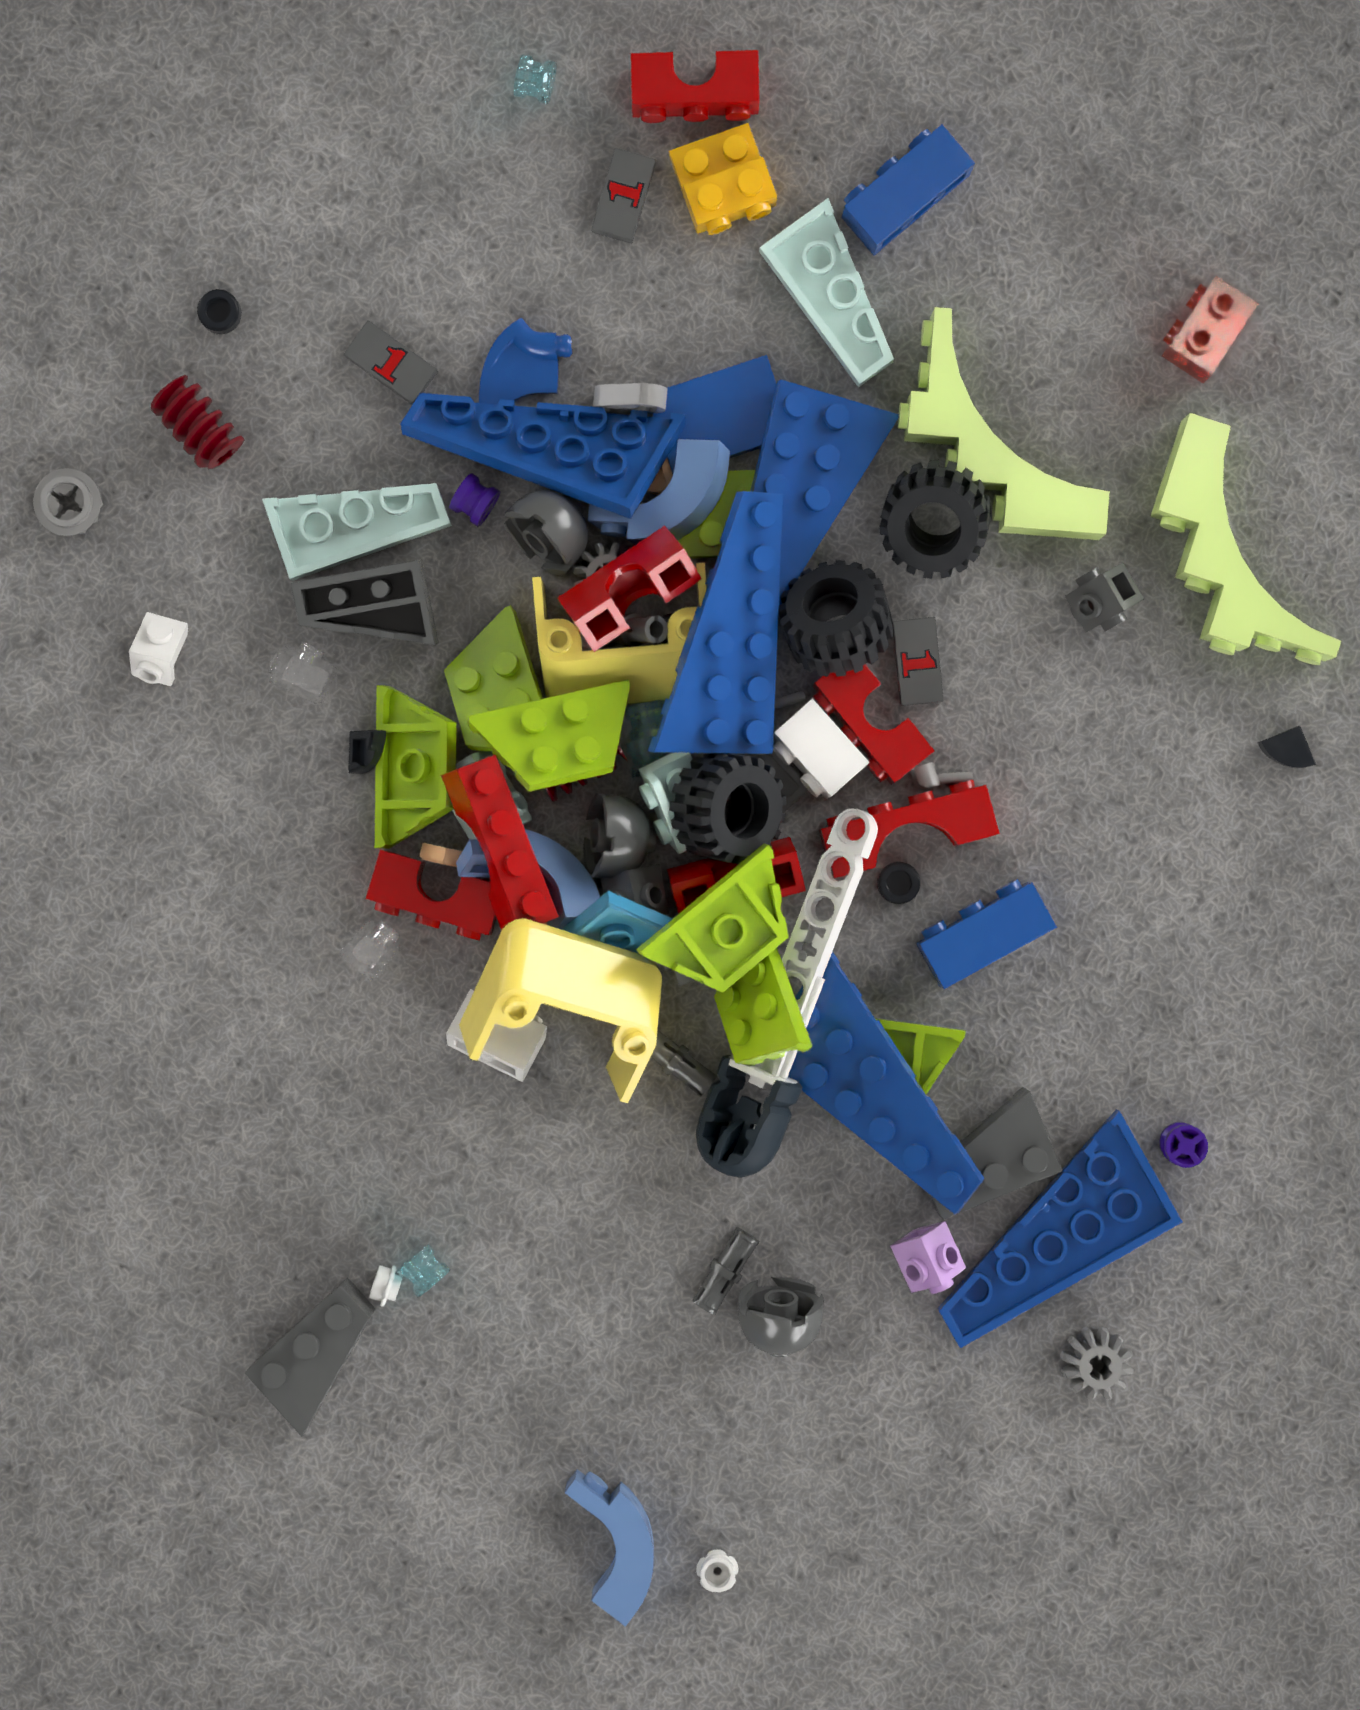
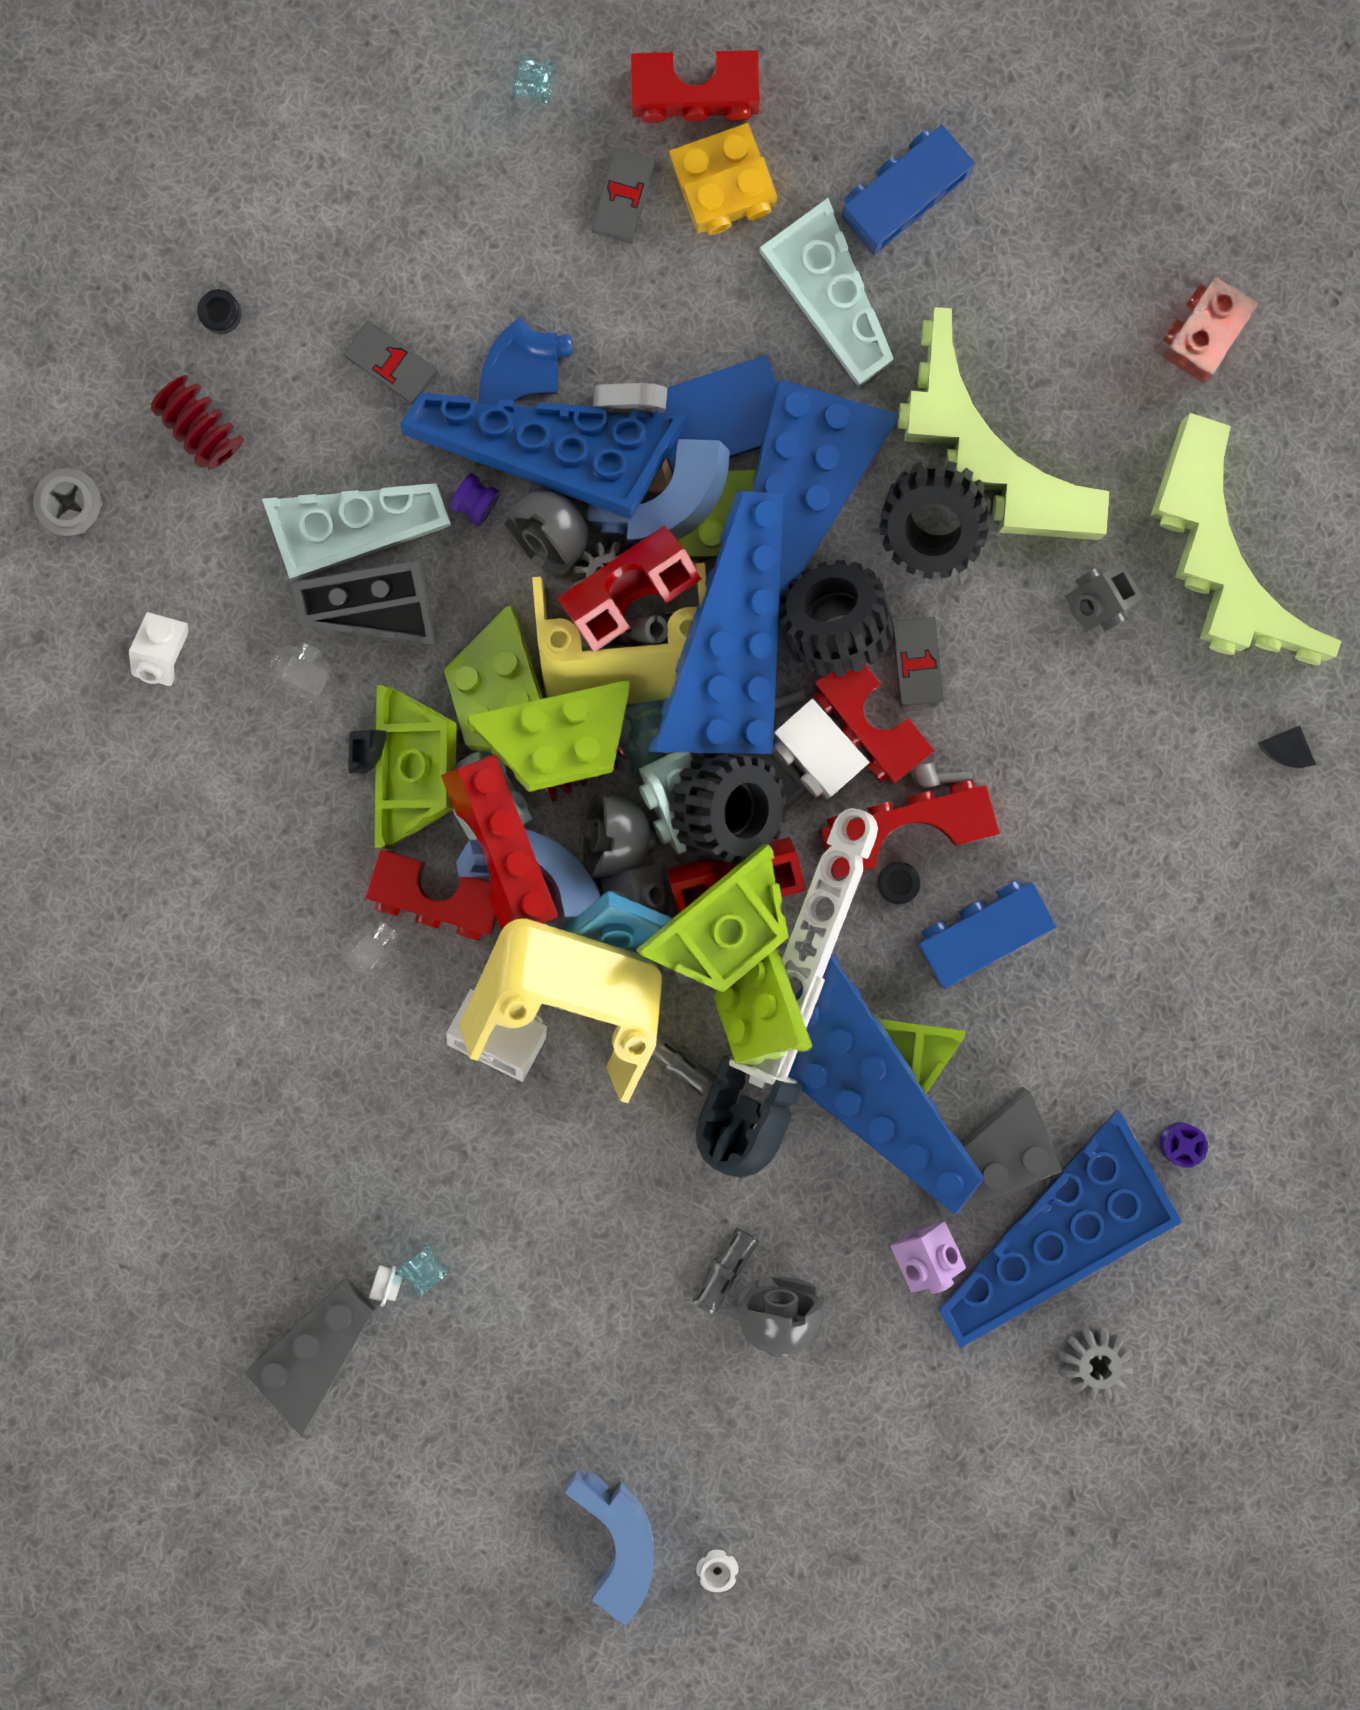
light nougat tile [419,842,462,867] -> none

